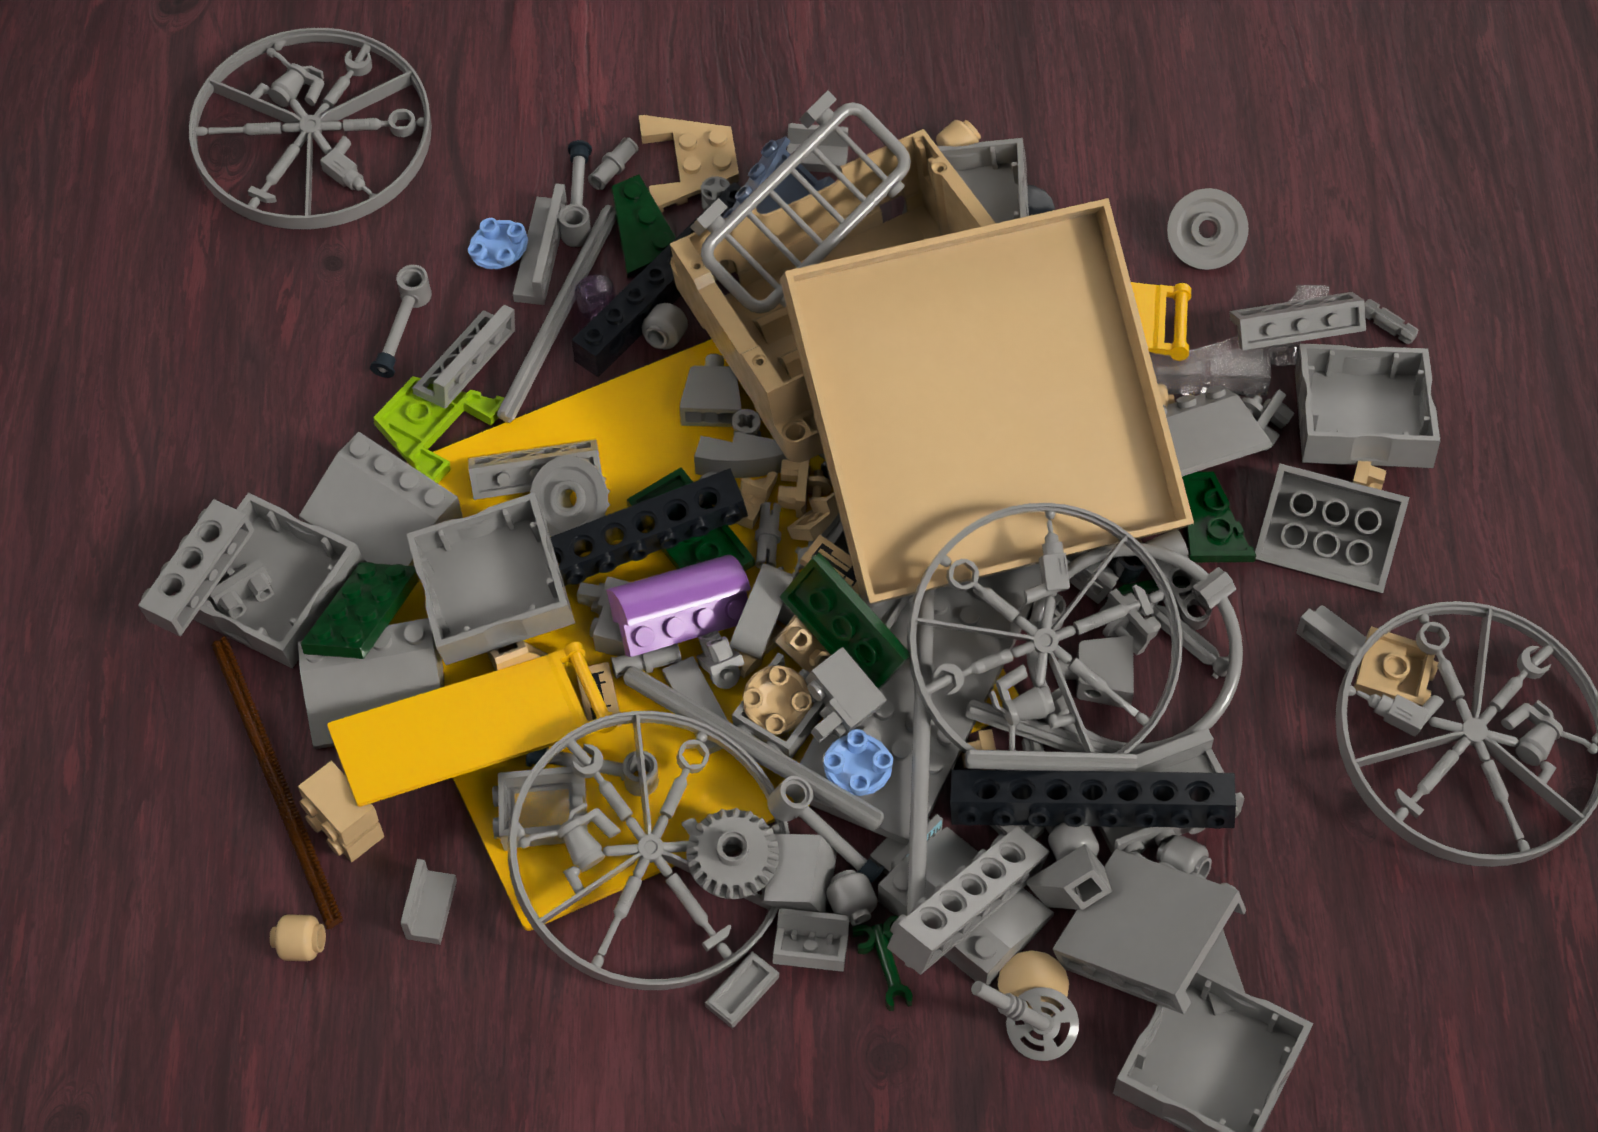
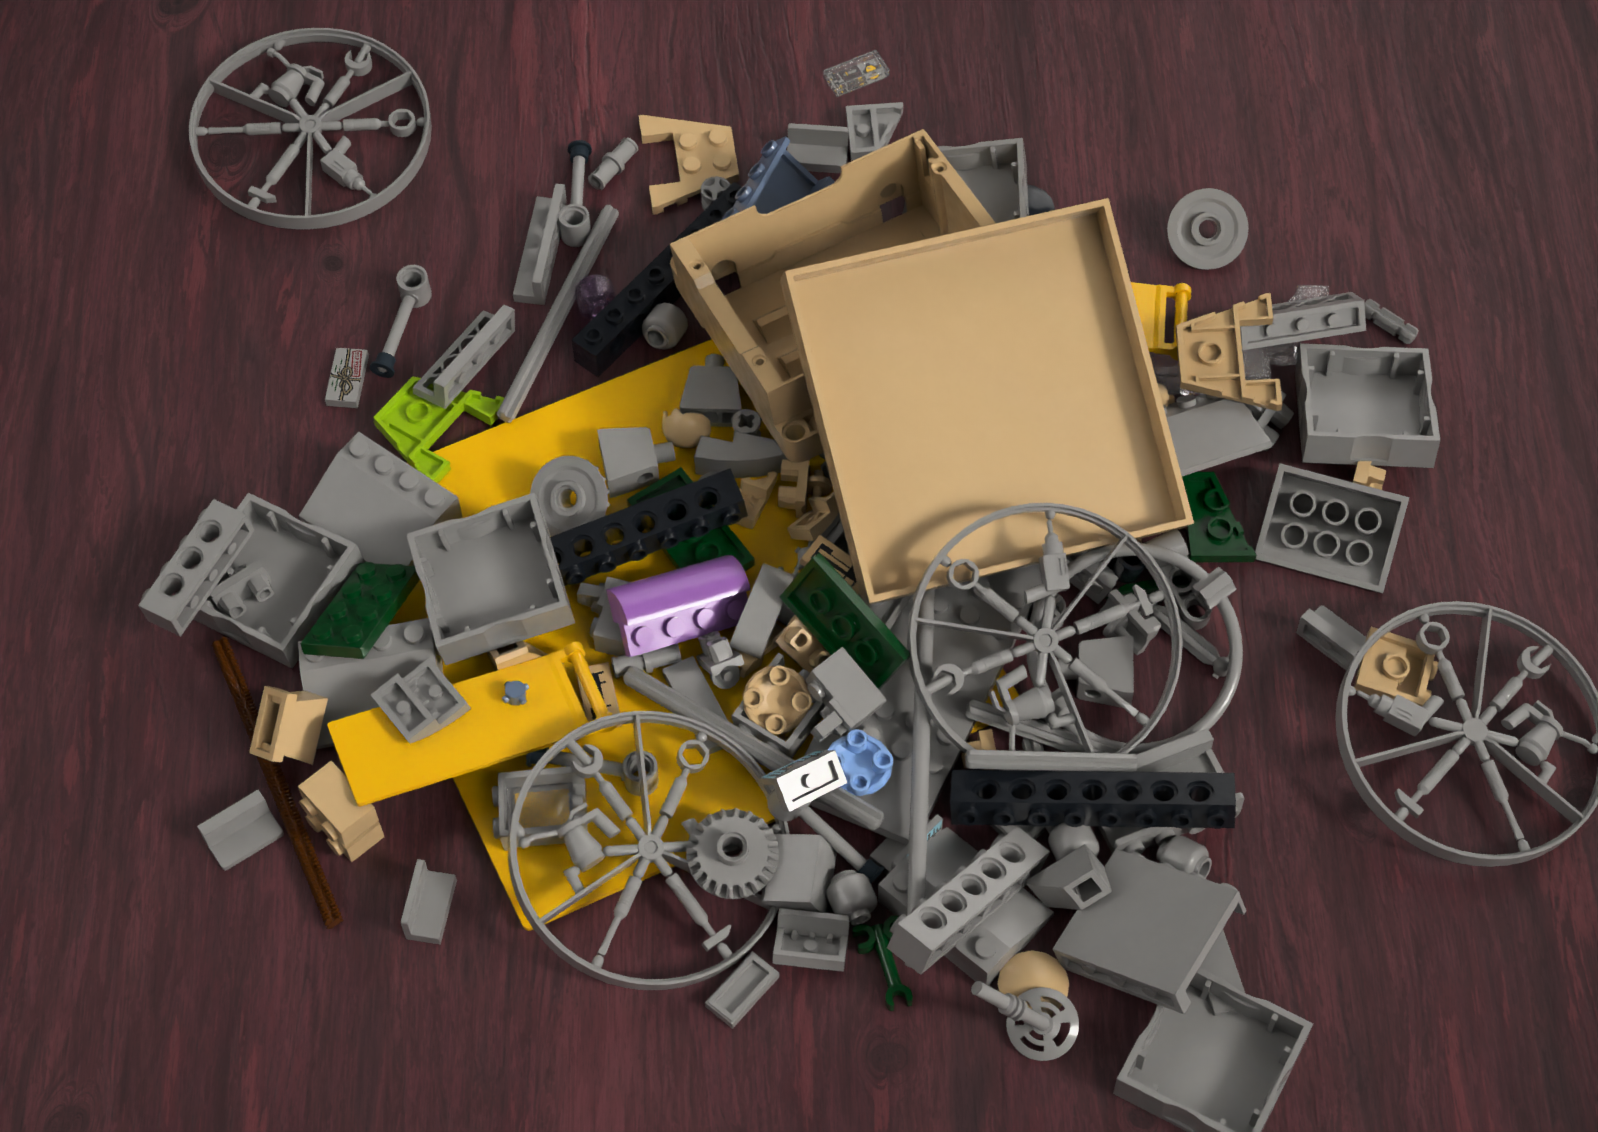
tan head [270,914,326,961] -> none
light blue dish [468,218,528,269] -> none
light grey fence [468,439,602,500] -> none
dark green wing [612,174,676,278] -> none
light grey bar [690,90,911,313] -> none
light grey pin [755,502,781,569] -> none
tan head [936,120,981,147] -> none
none -> light grey panel [197,790,284,871]
none -> tan hips [249,686,328,765]
none -> light grey tile [325,348,369,408]
none -> light grey slope [371,657,471,744]
none -> sand blue piece [502,681,529,705]
none -> light grey torso [597,427,676,498]
none -> tan hair [662,408,711,448]
none -> panel [759,750,847,812]
none -> clear tile [823,50,890,97]
none -> light grey wing [846,102,903,160]
none -> tan wing [1175,293,1282,411]

